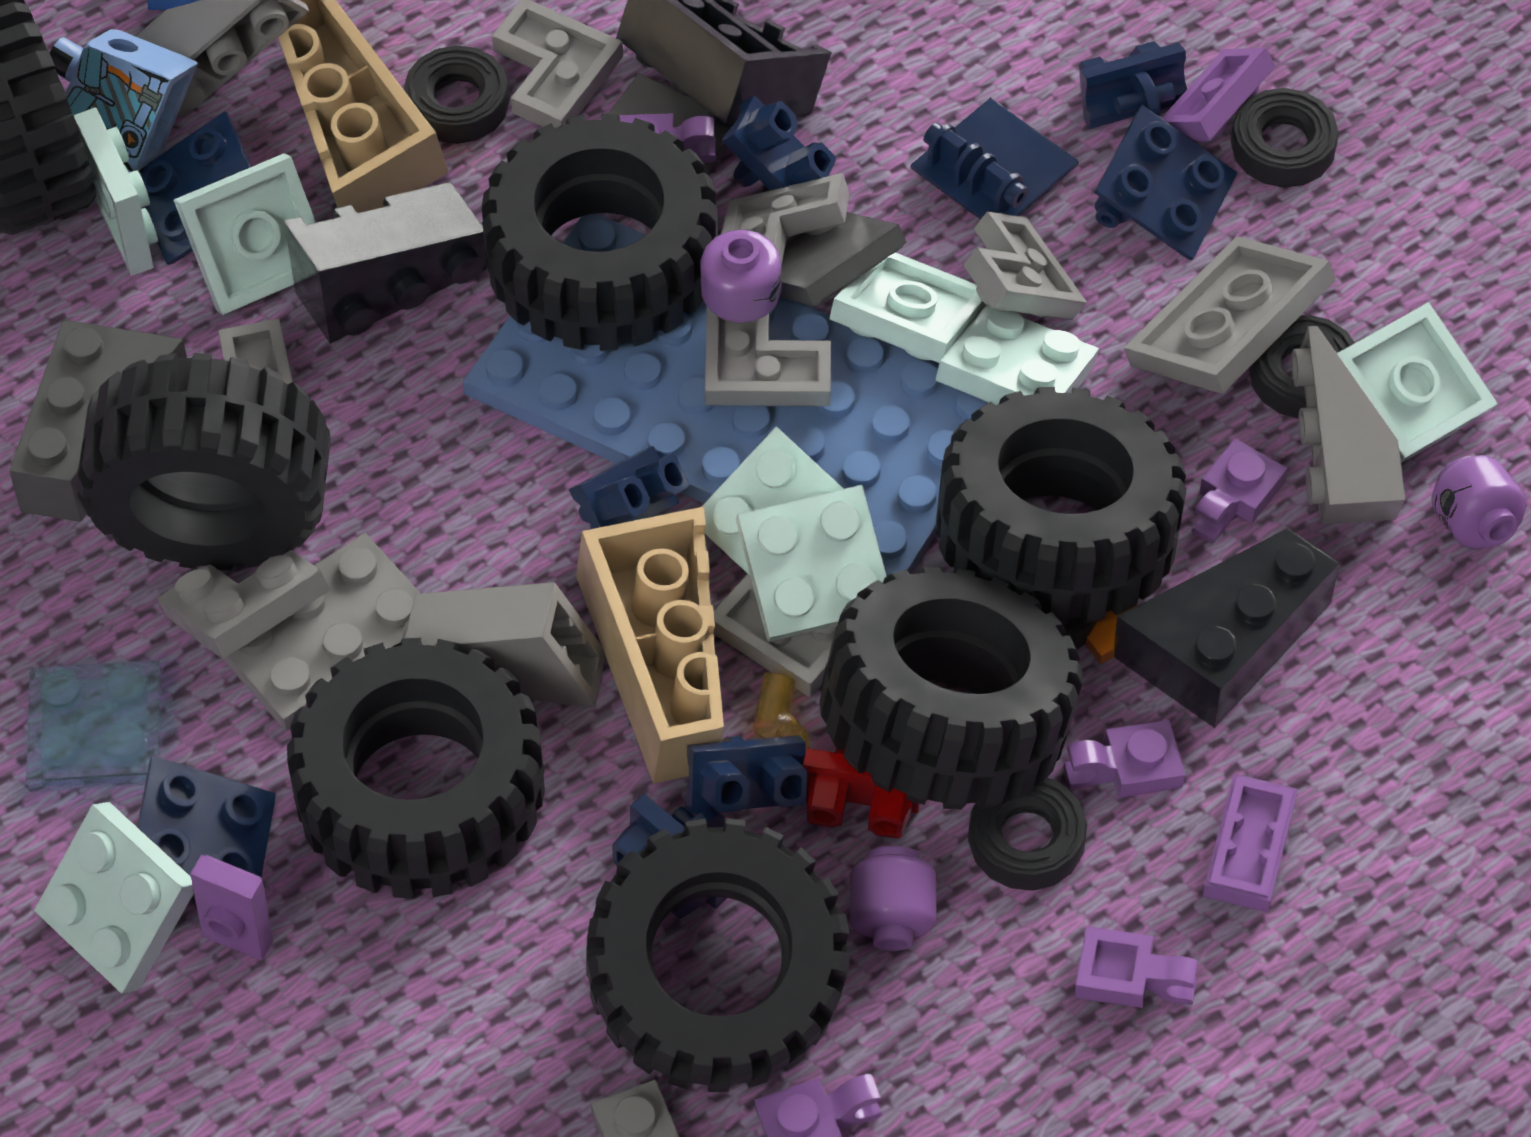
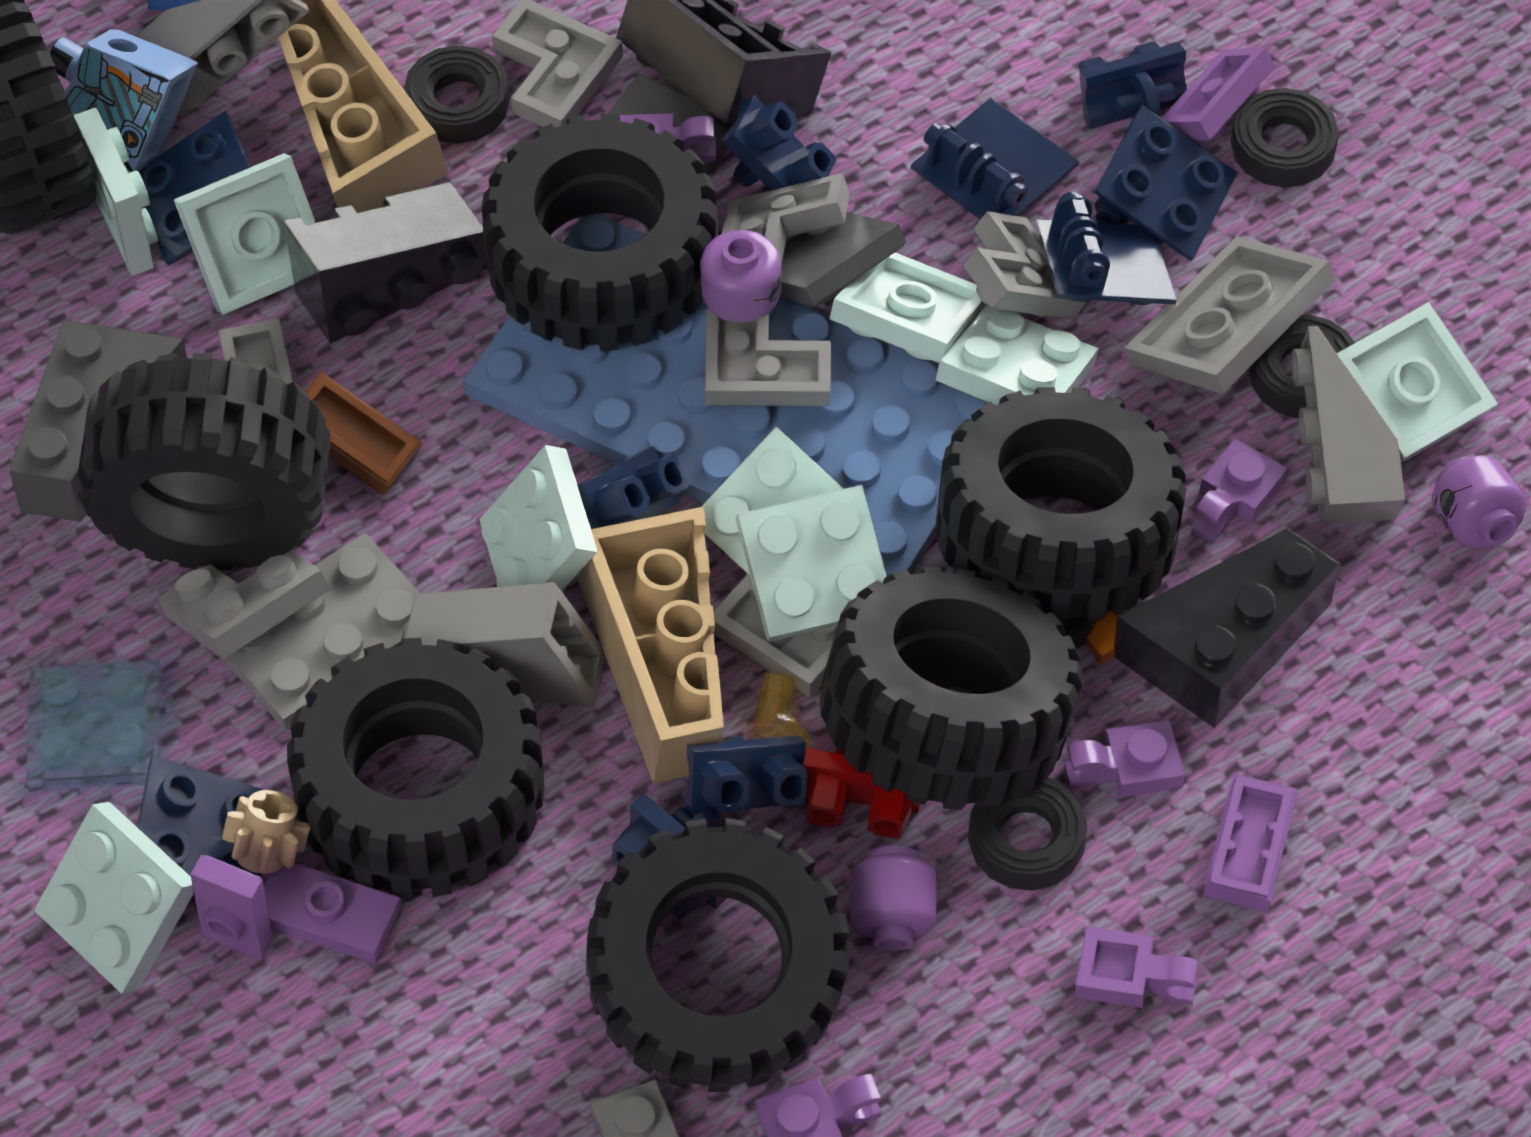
none -> tan gear [222,790,310,874]
none -> medium lavender plate [264,863,402,964]
none -> dark orange tile [305,371,422,495]
none -> light aqua plate [479,445,597,591]
none -> dark blue hinge [1035,192,1177,305]

